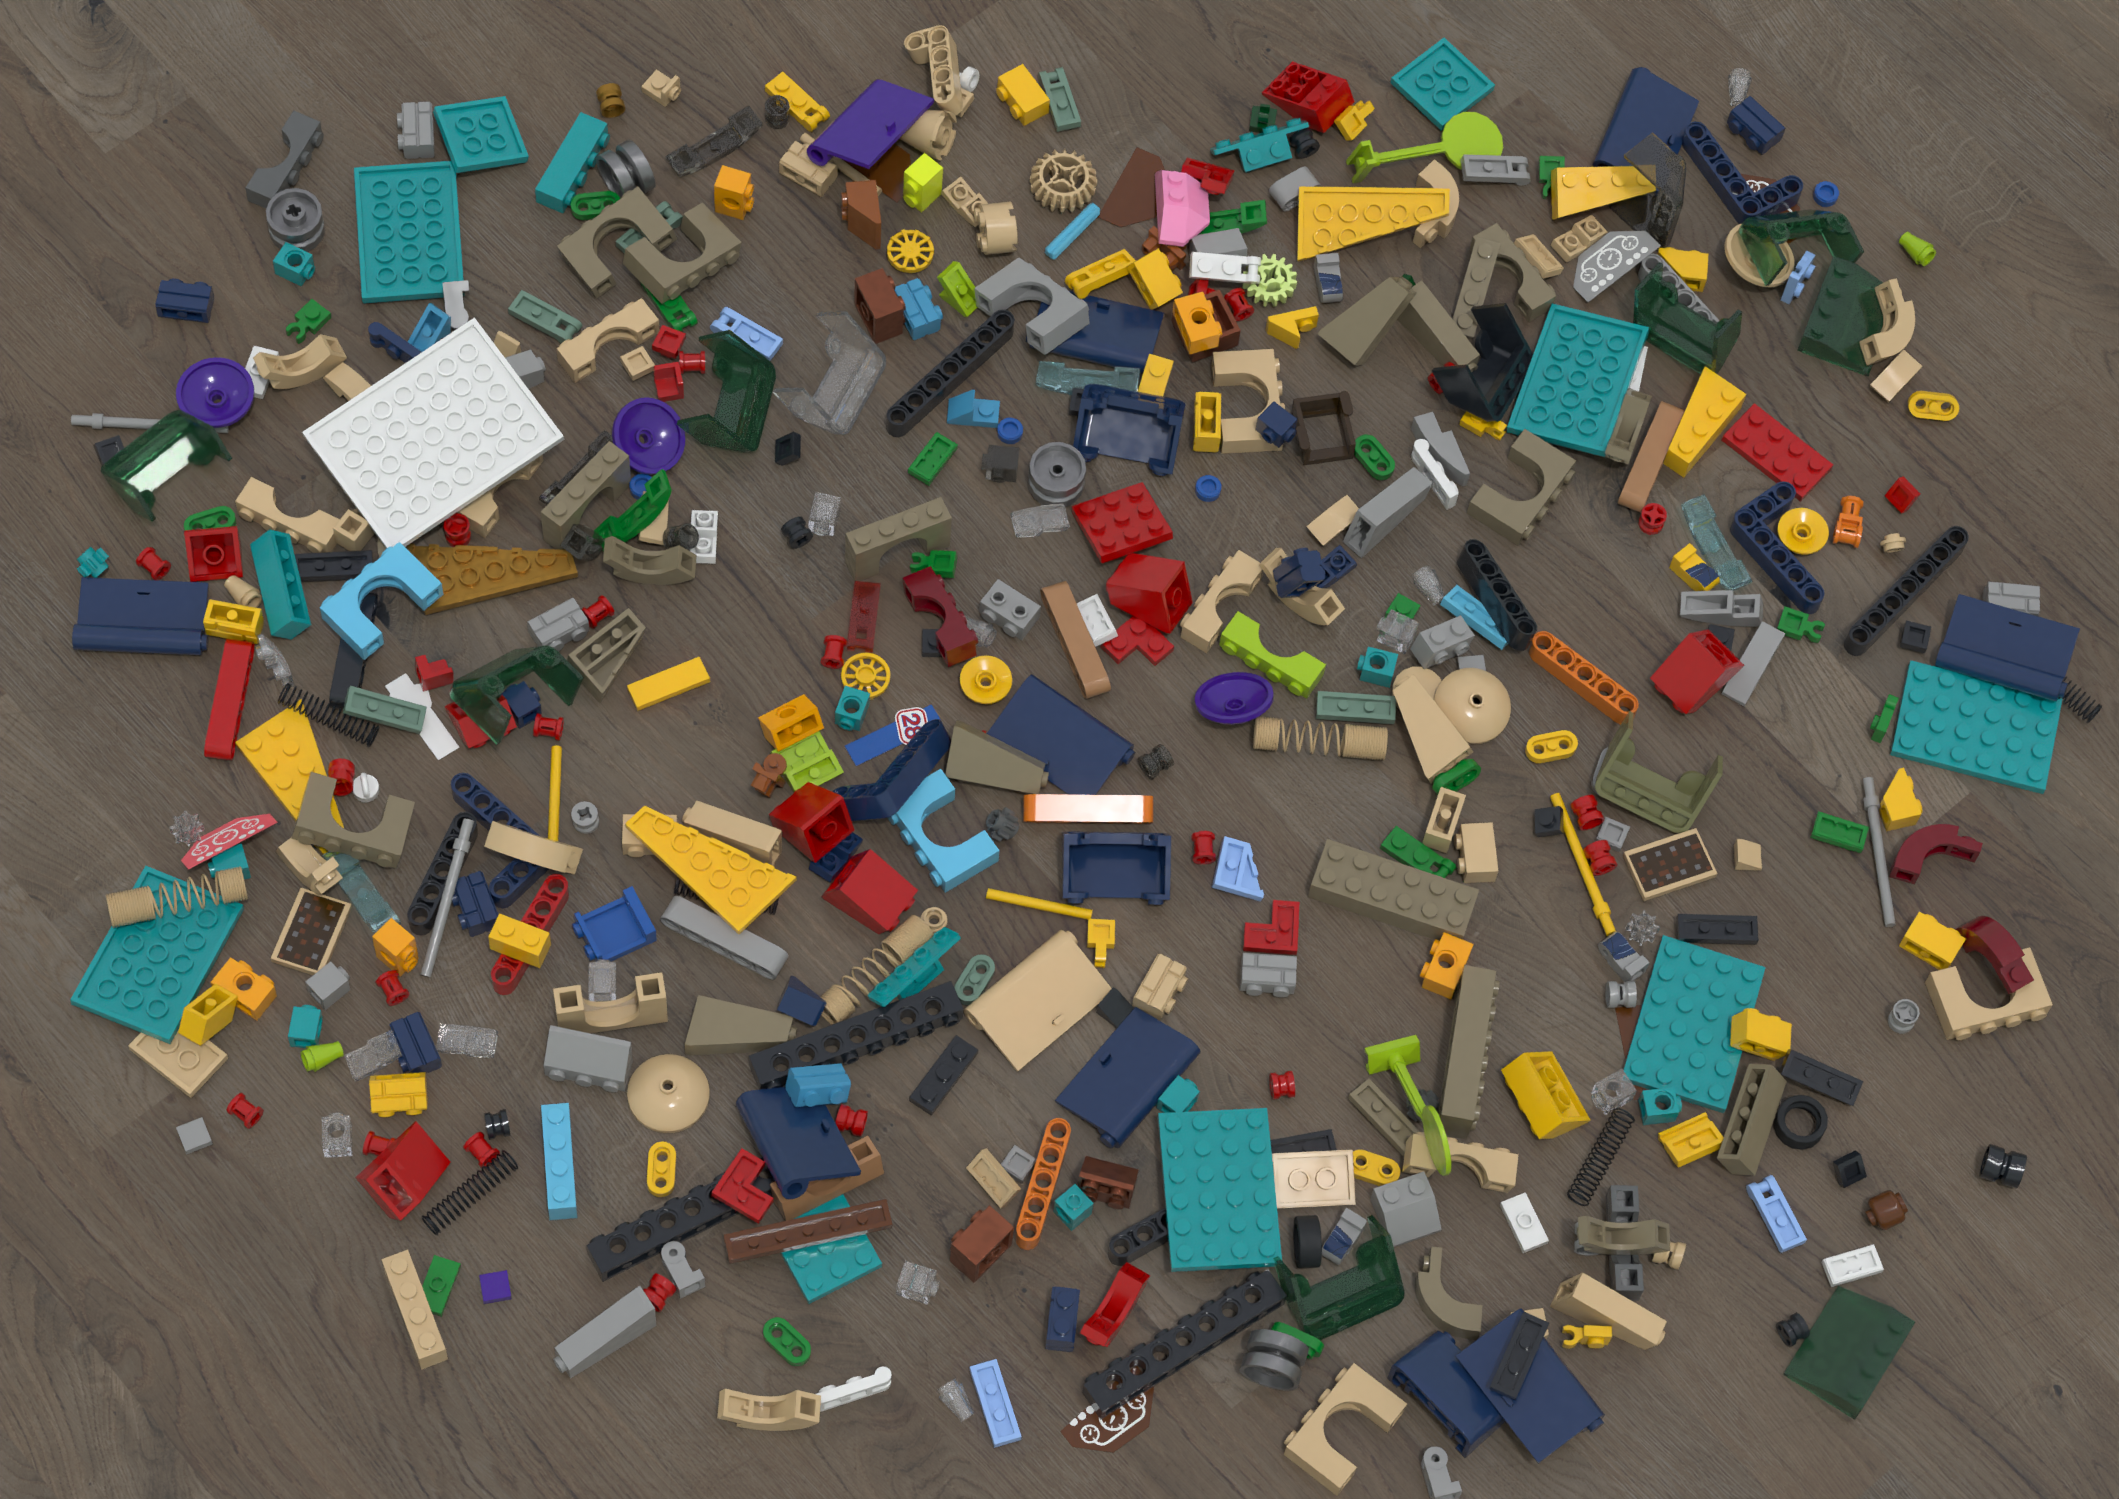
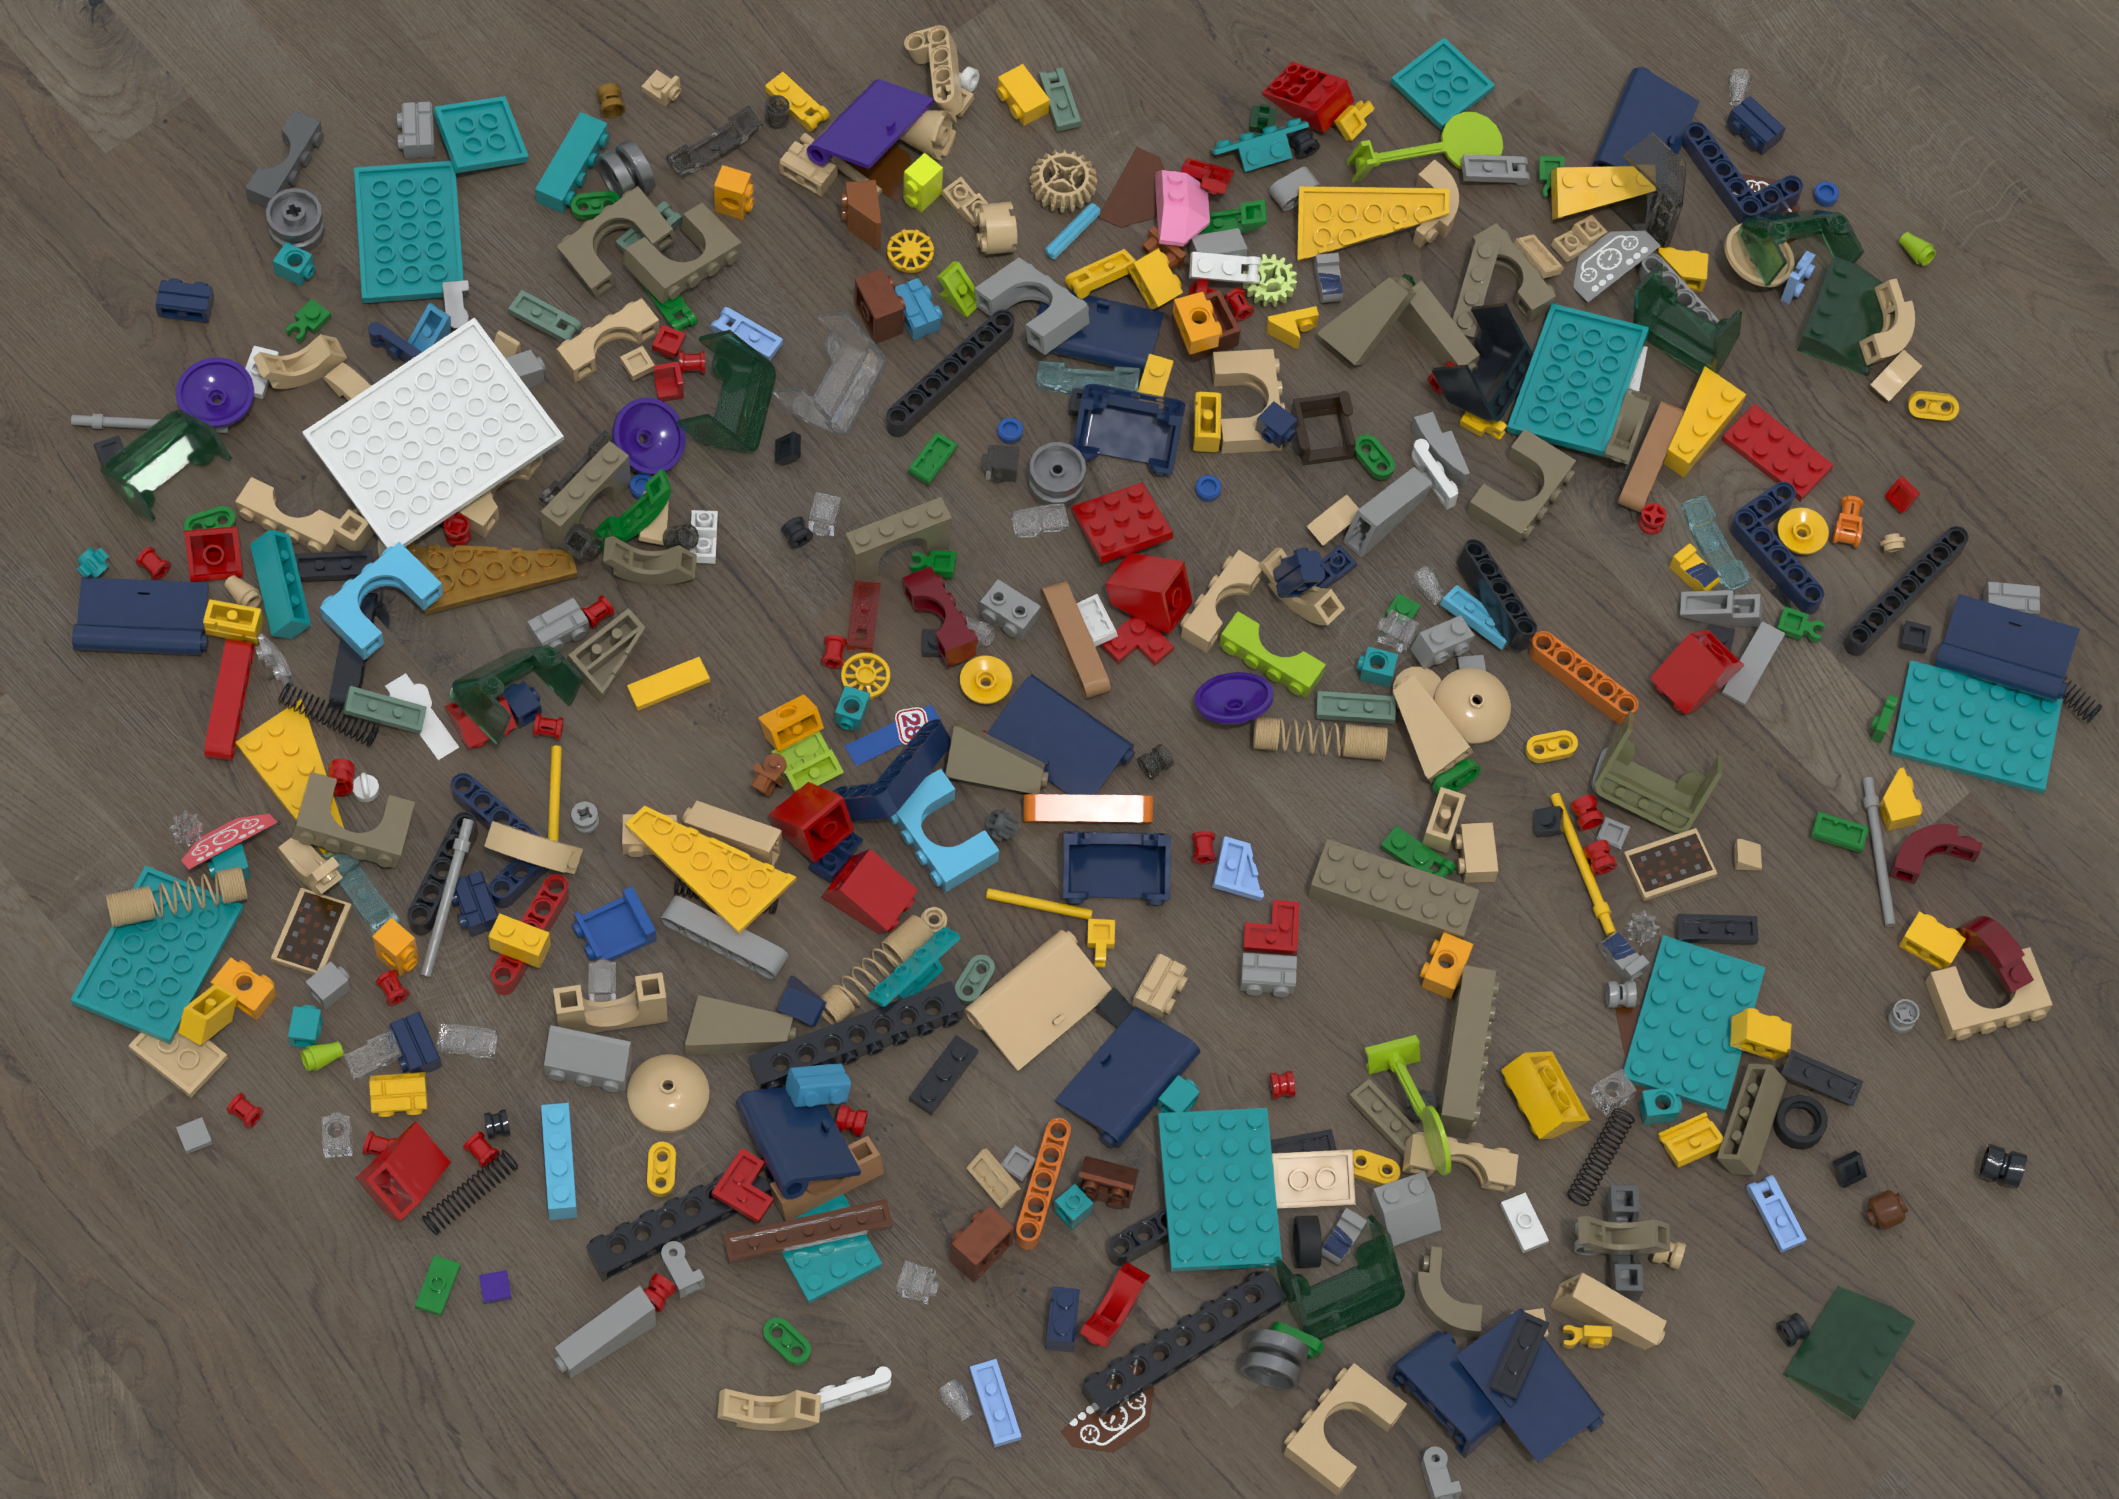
tan arch [381,1250,448,1370] -> none
red panel [415,655,454,692] -> none
dark azure slope [947,390,1000,428] -> none
white plate [1821,1244,1884,1287] -> none

